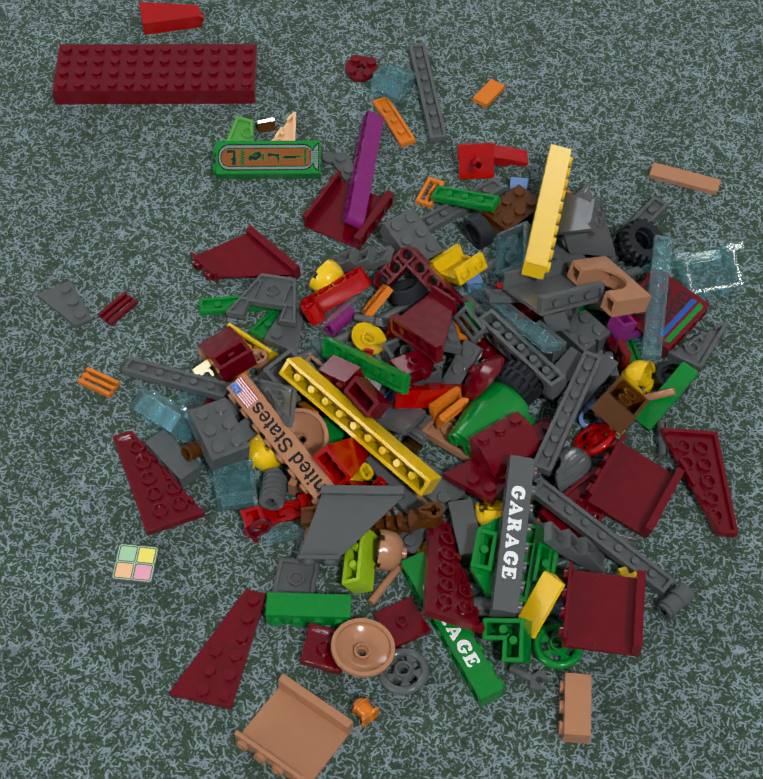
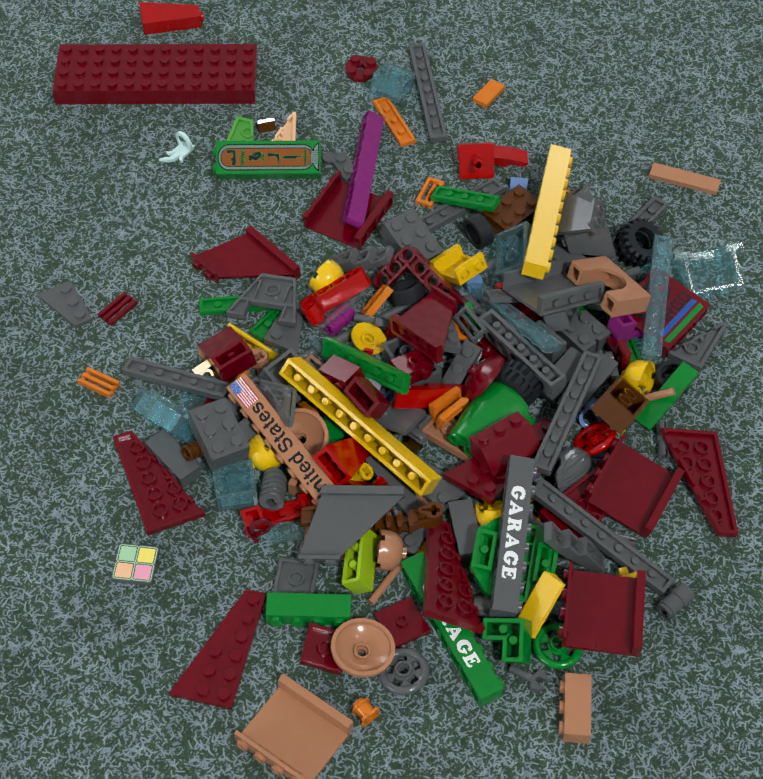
none -> light aqua piece [159,131,195,163]

